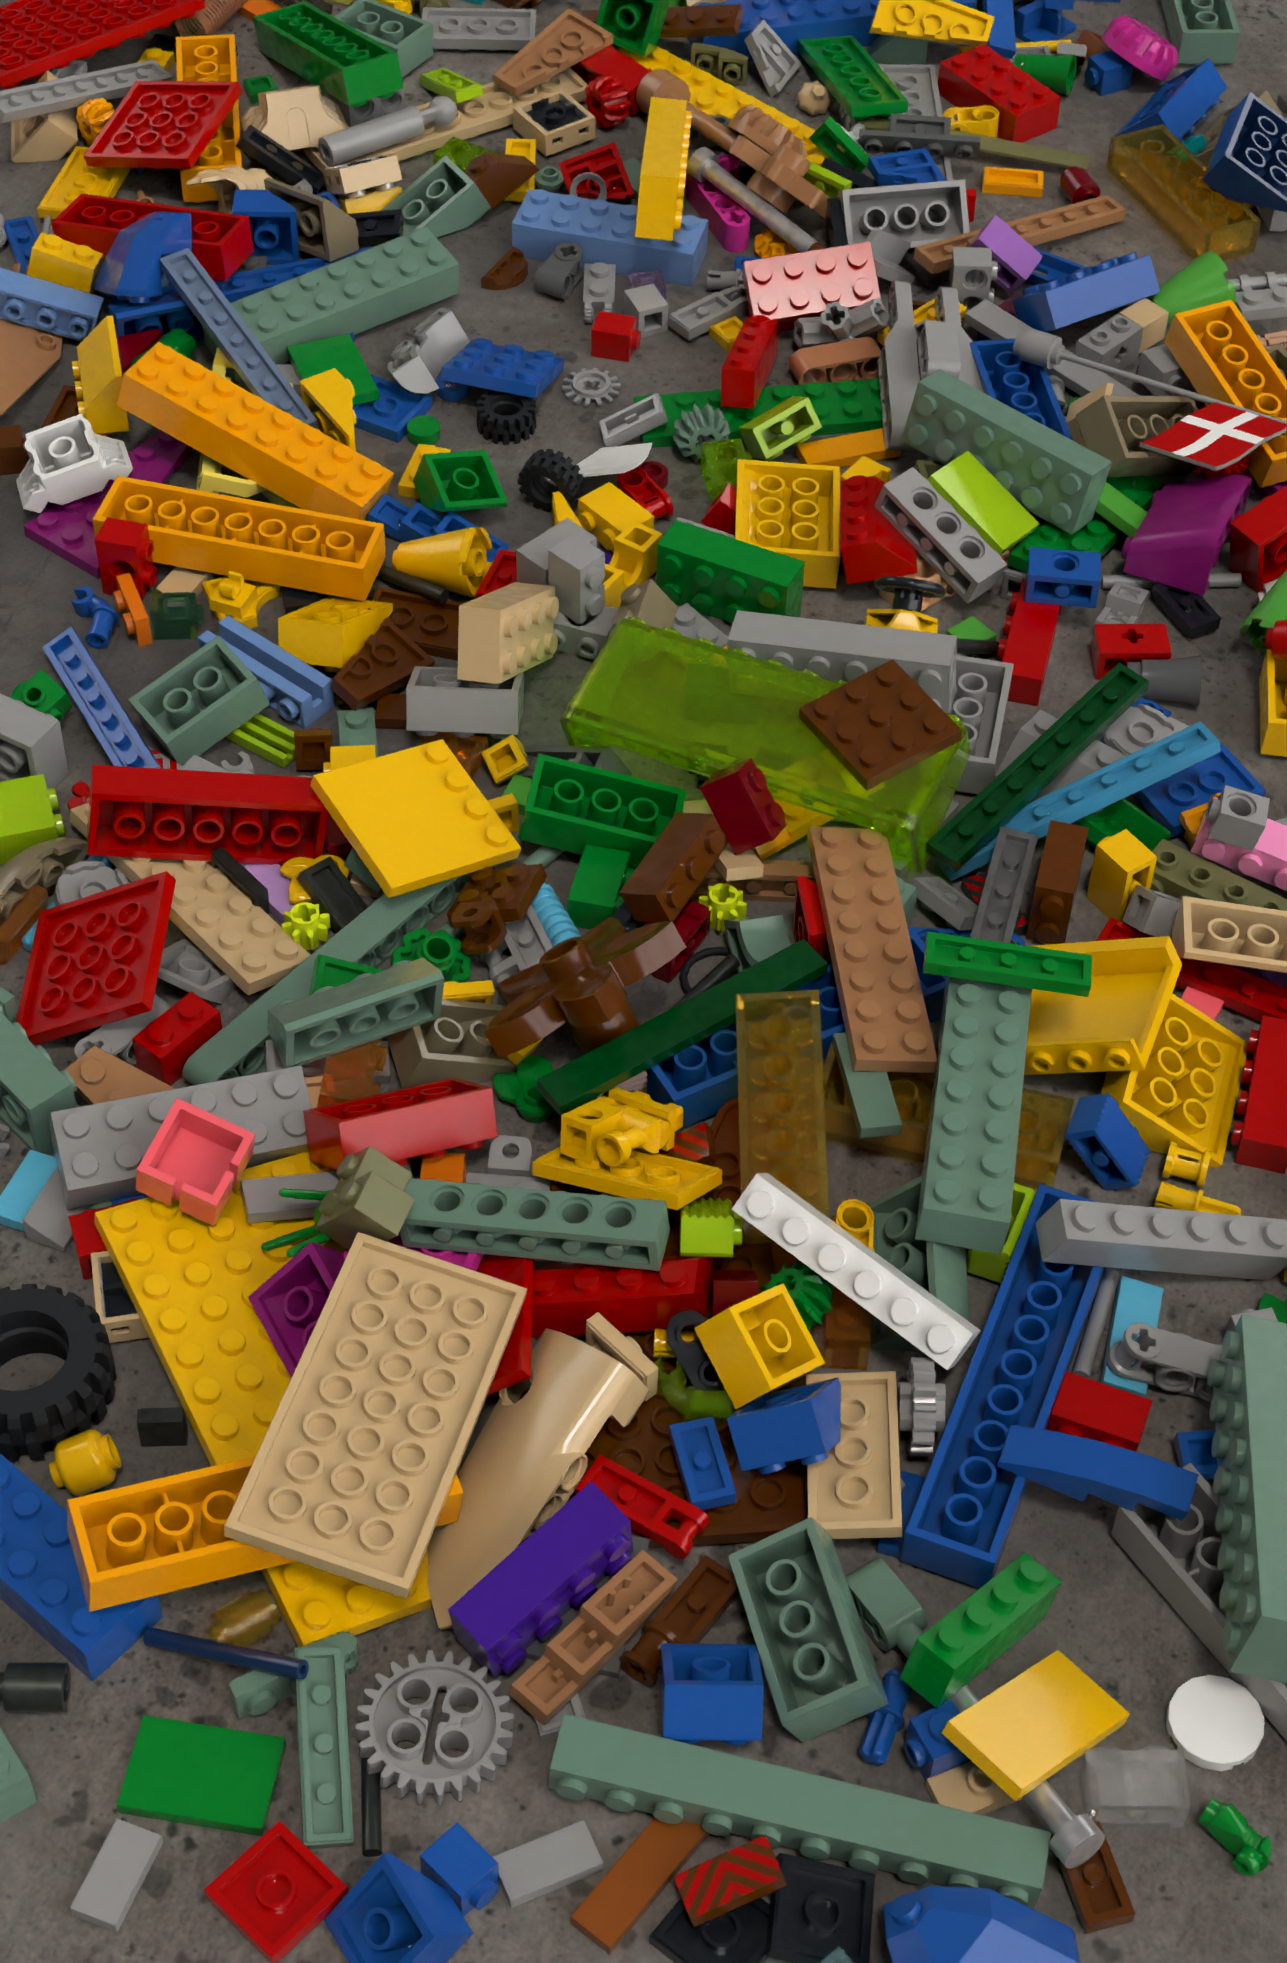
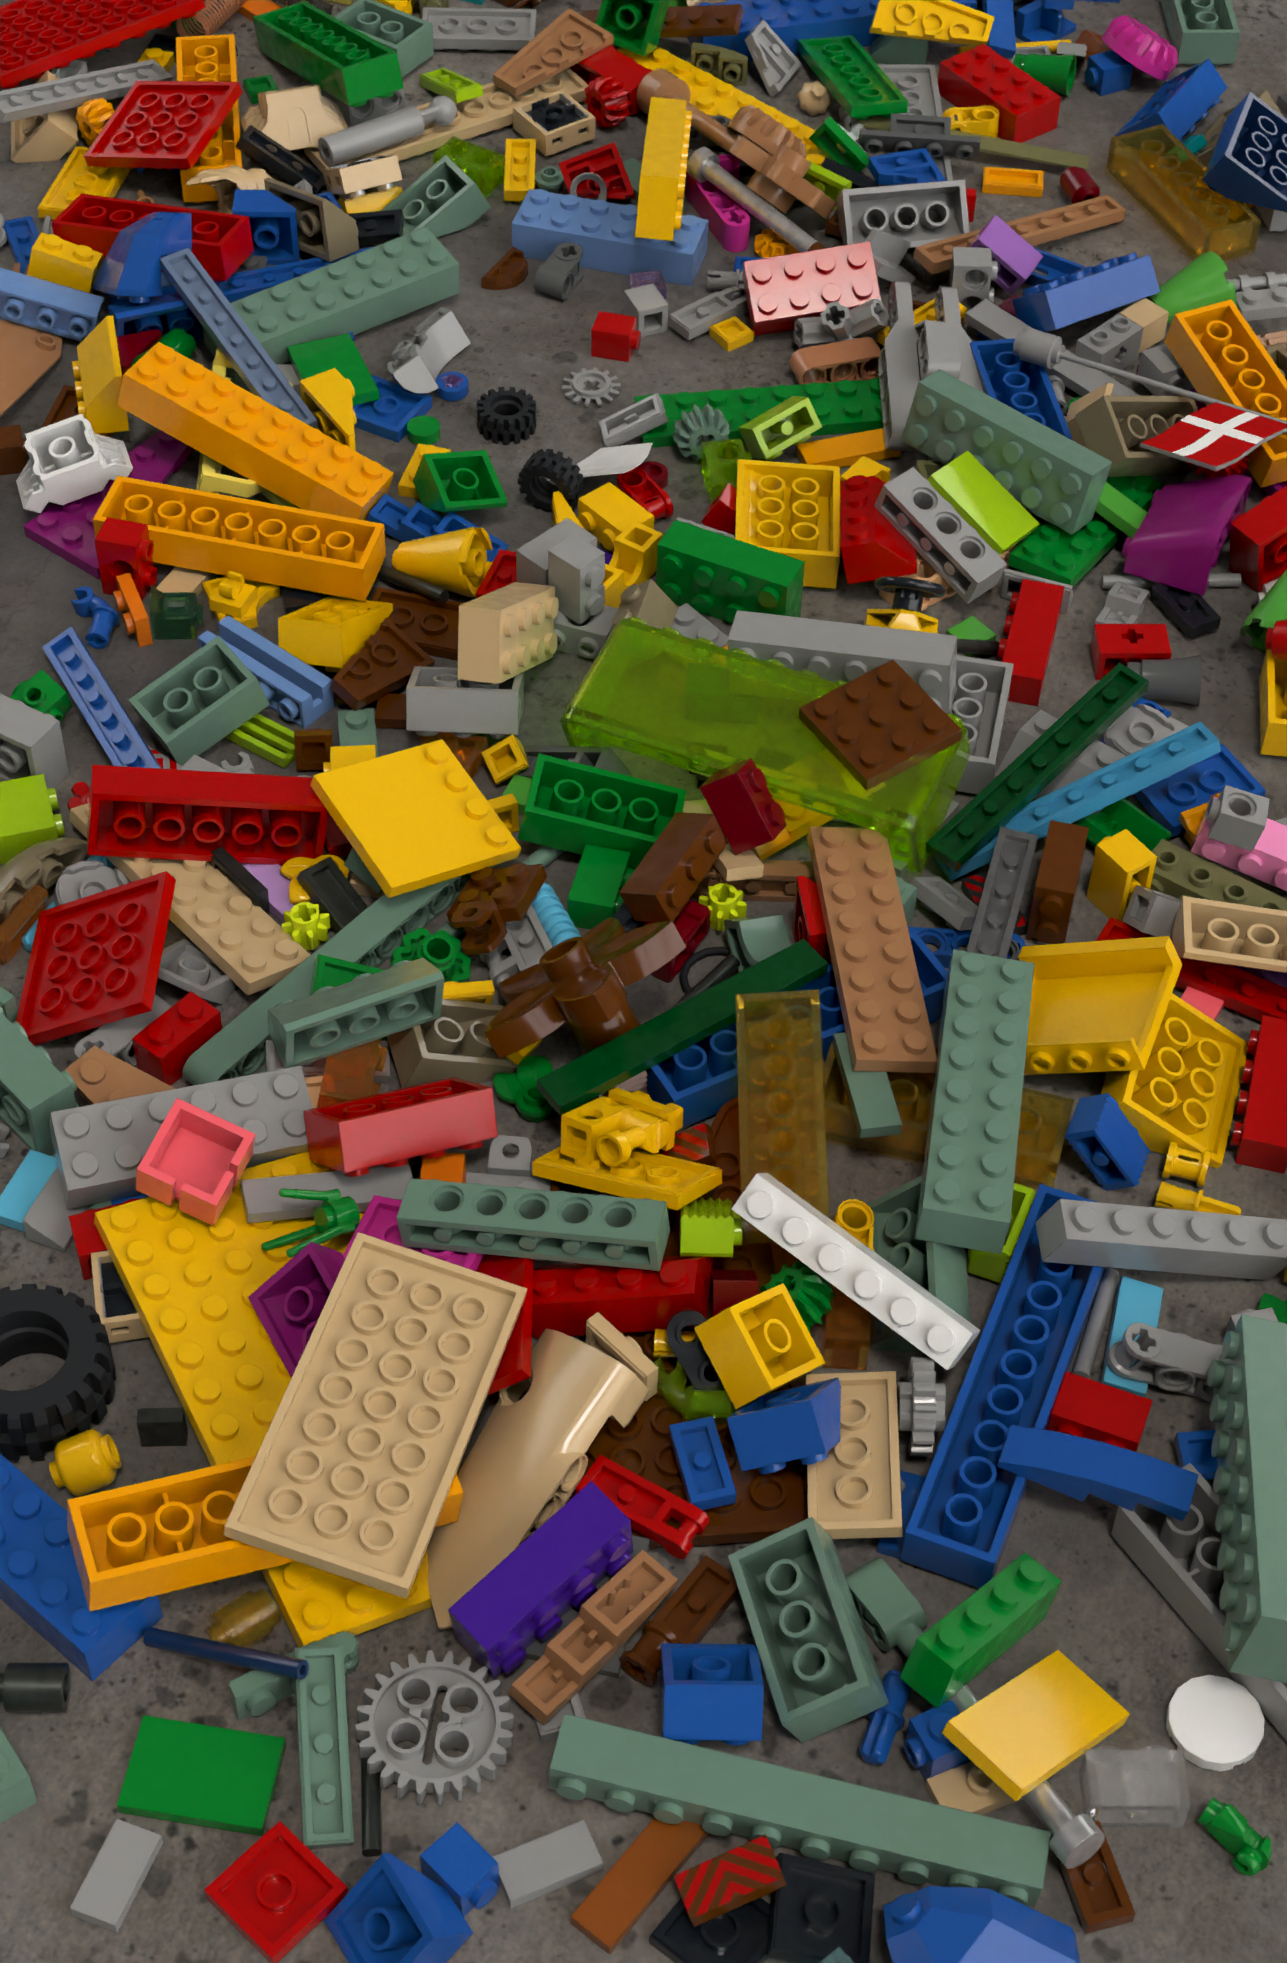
olive brick [315,1146,415,1250] -> none
blue plate [441,338,564,398] -> none
reddish brown slope [463,152,539,209] -> none
light grey hinge [583,262,616,323] -> none
red brick [721,315,778,409] -> none
black tile [825,197,849,247] -> none
green plate [923,931,1092,997] -> none
blue brick [1025,547,1101,608] -> none

